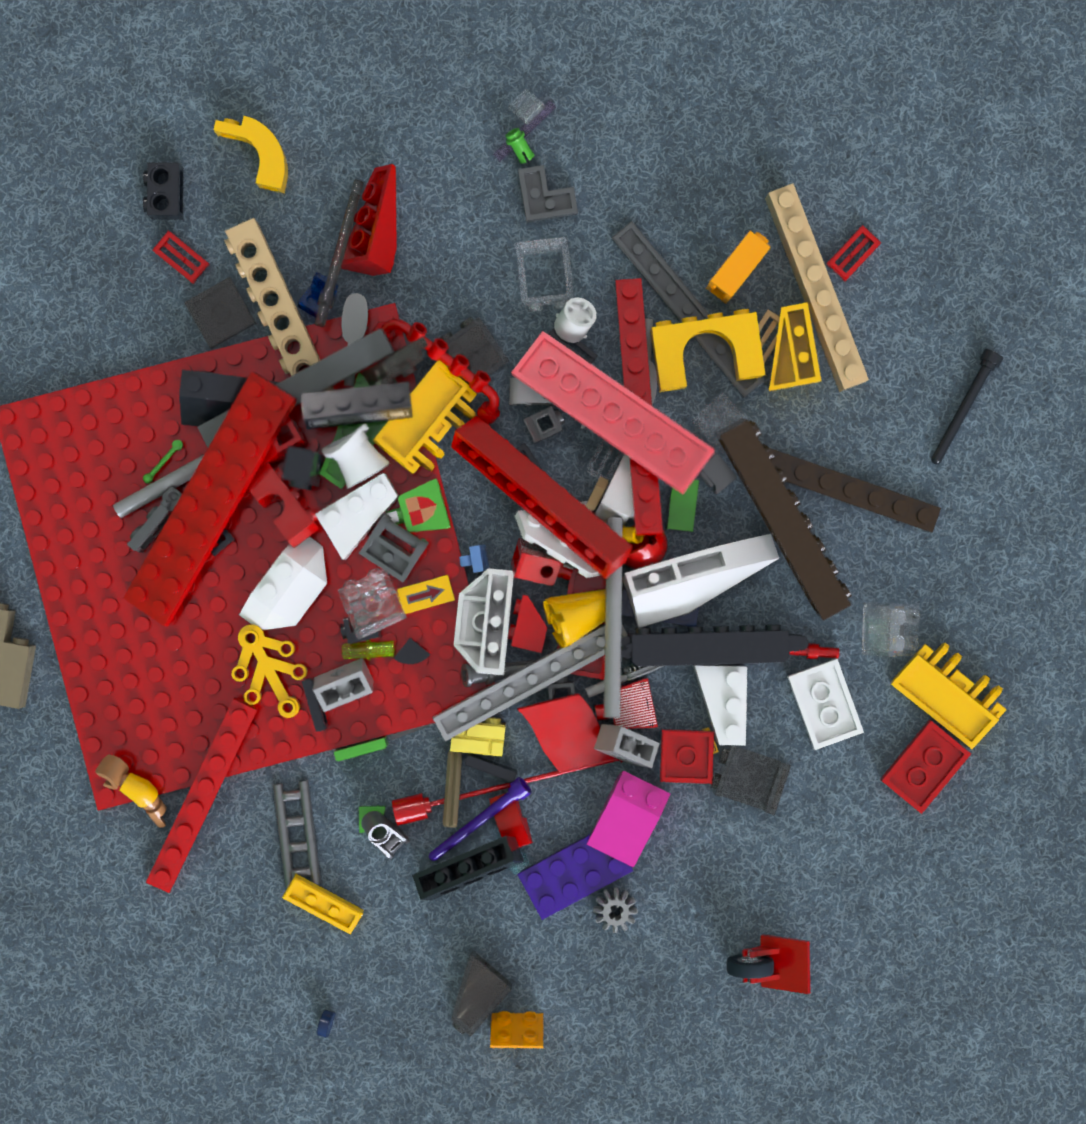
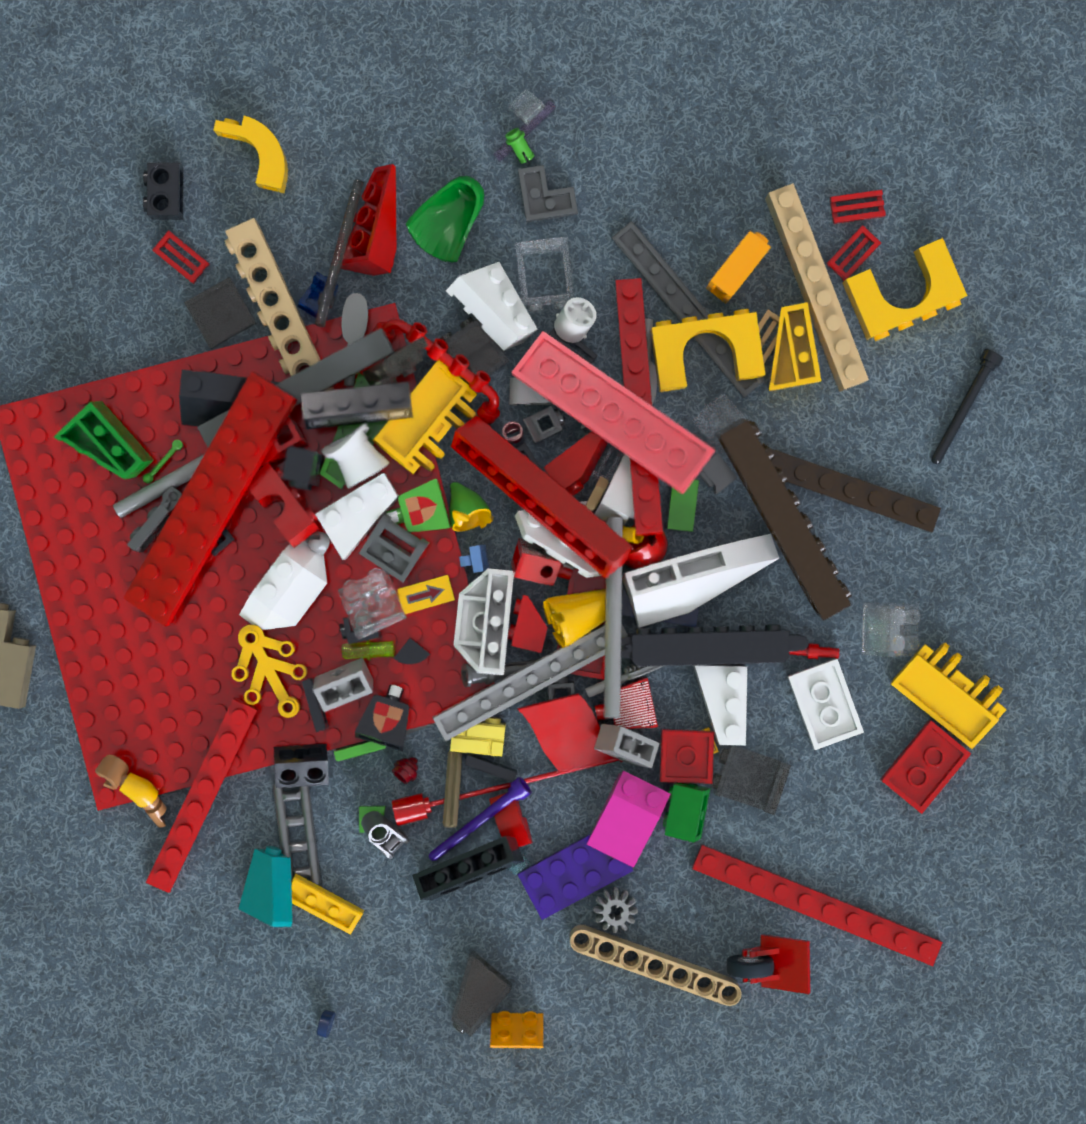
none -> green wedge [54,401,154,479]
none -> teal slope [238,846,293,927]
none -> black brick [274,744,329,788]
none -> light grey hinge [308,531,330,554]
none -> black torso [355,685,410,752]
none -> dark red plate [392,757,418,784]
none -> green hair [406,176,485,263]
none -> white wedge [446,262,538,351]
none -> hat [449,482,494,532]
none -> hinge [502,421,524,444]
none -> red slope [543,431,608,495]
none -> tan beam [570,925,741,1006]
none -> green brick [663,783,711,843]
none -> red plate [692,844,943,966]
none -> red tile [829,190,886,224]
none -> yellow arch [843,238,967,342]

